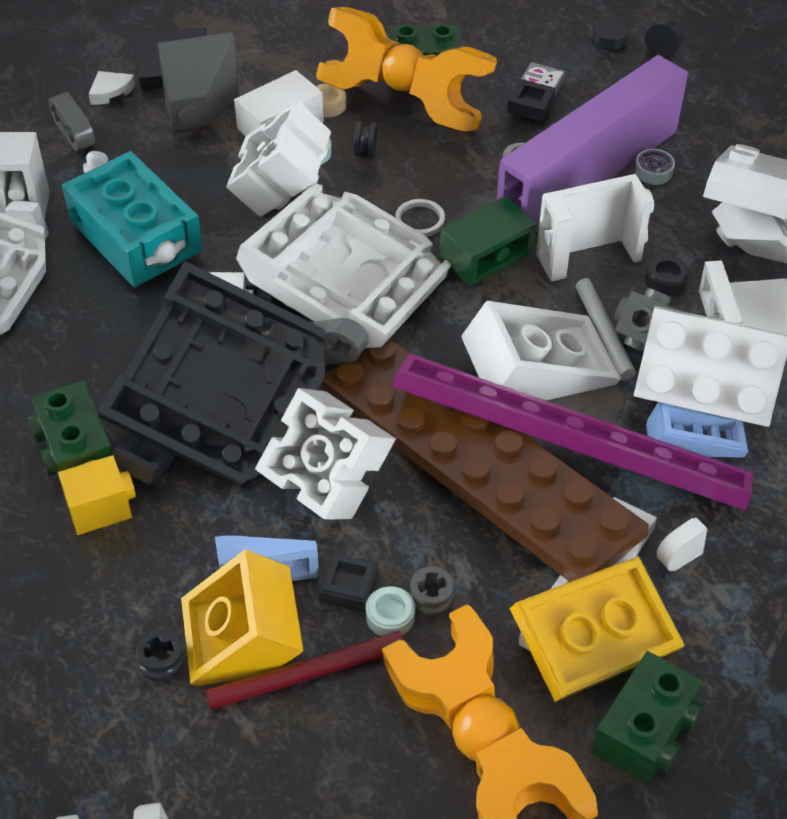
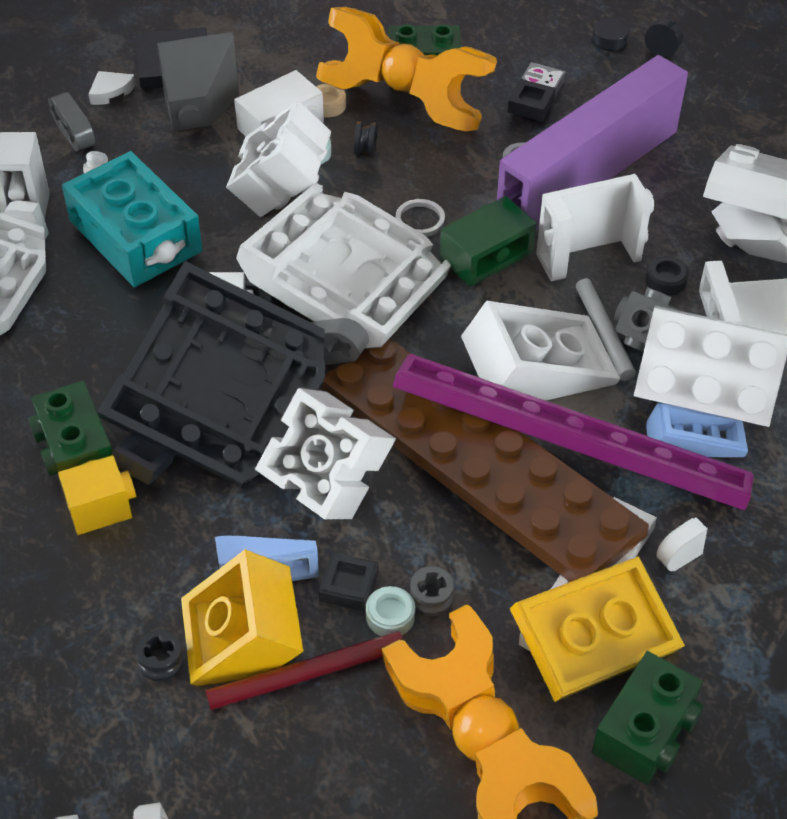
tile [634,149,675,185] -> none

